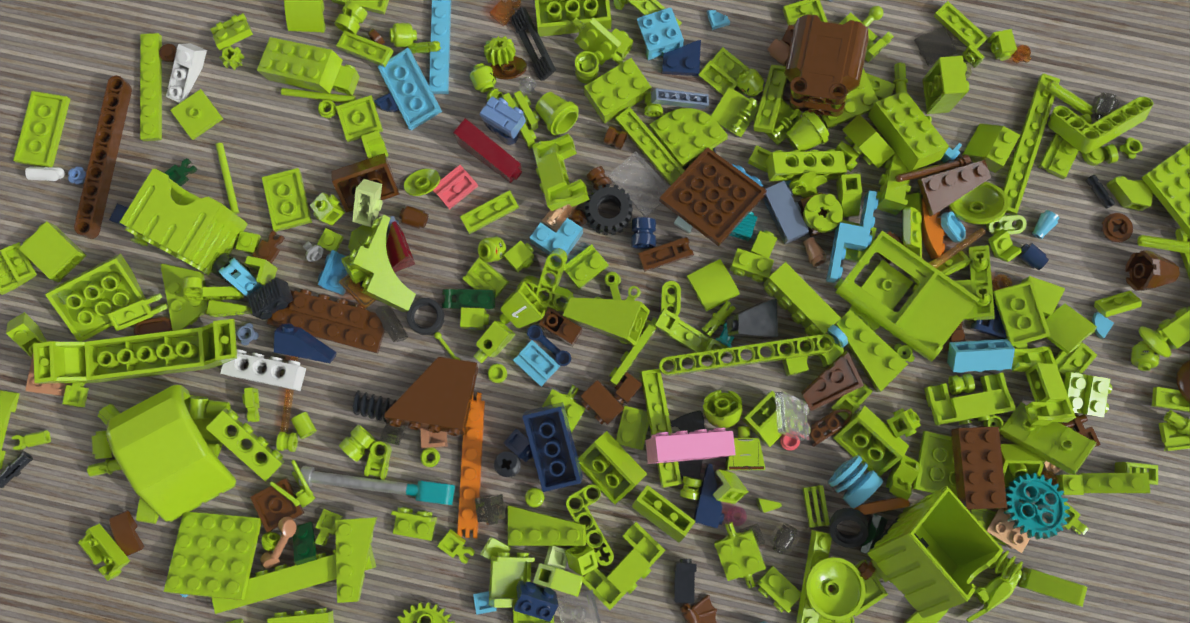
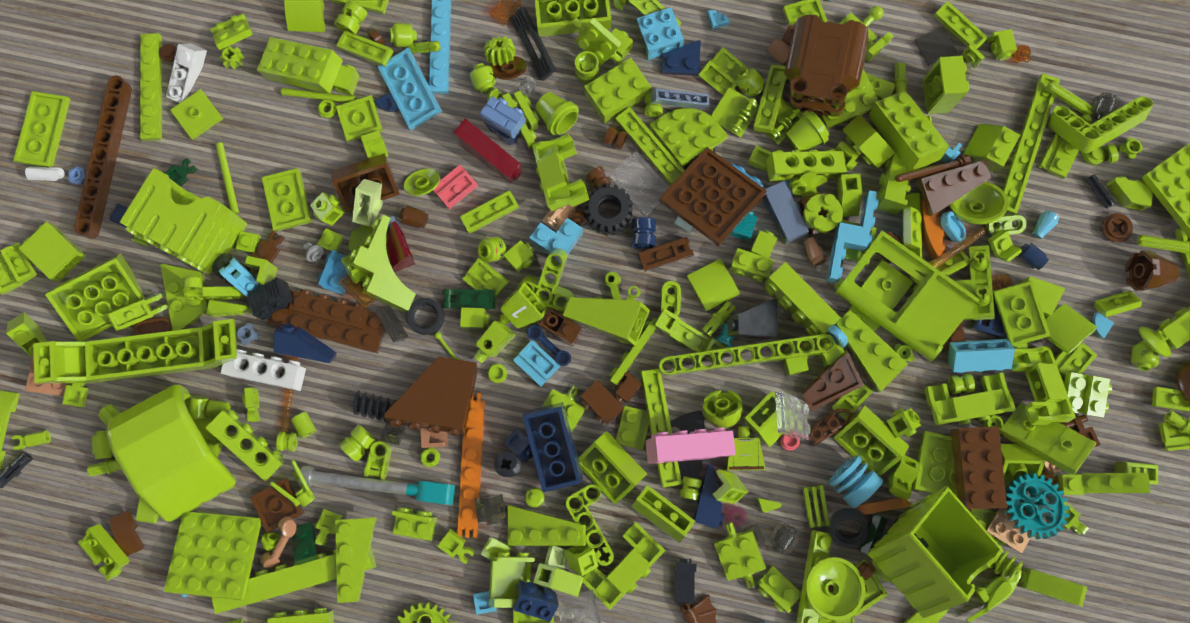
lime plate [564,244,609,289] -> none

